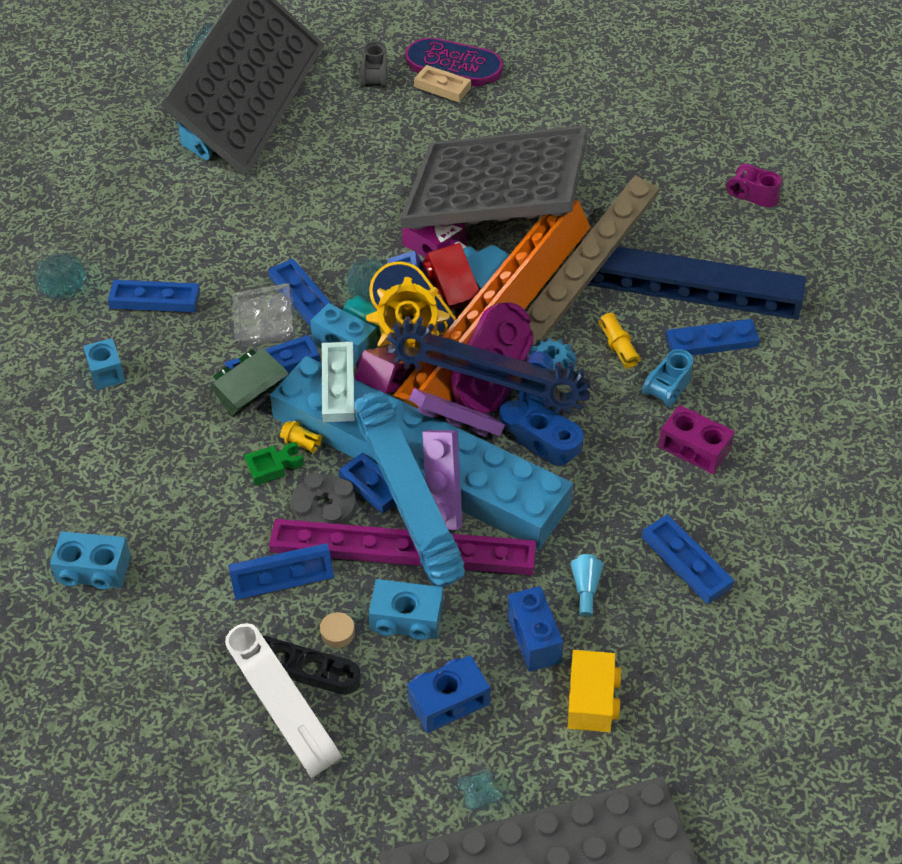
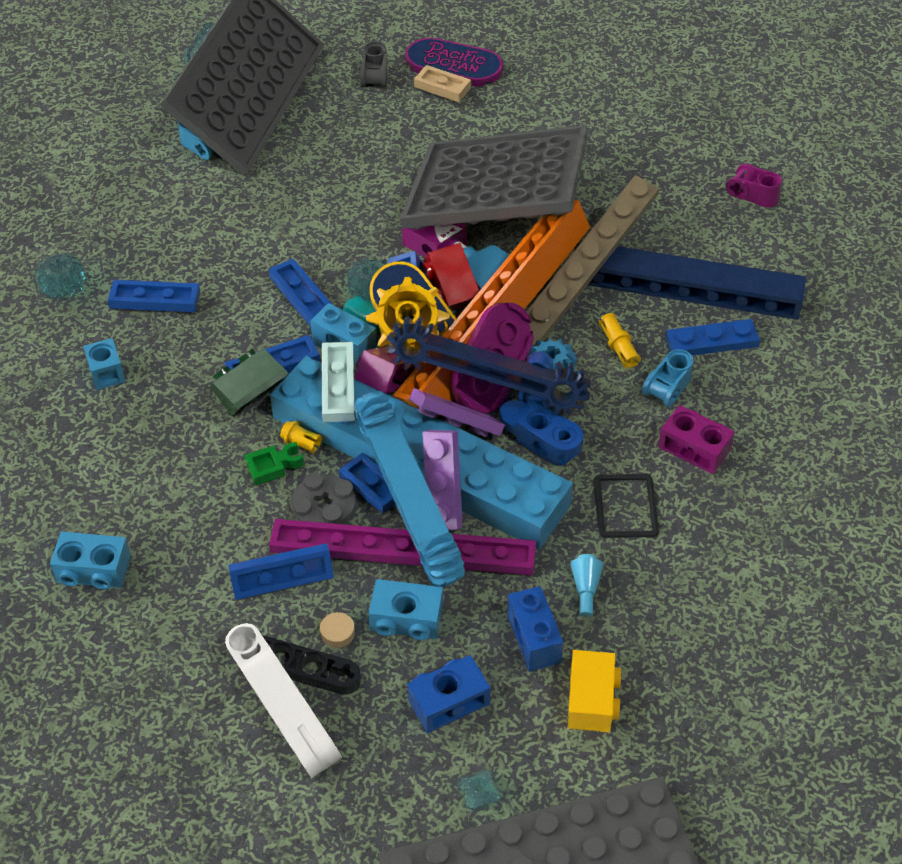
clear plate [232,283,295,348] -> none
blue plate [641,514,735,605] -> none
none -> black piece [594,474,659,538]

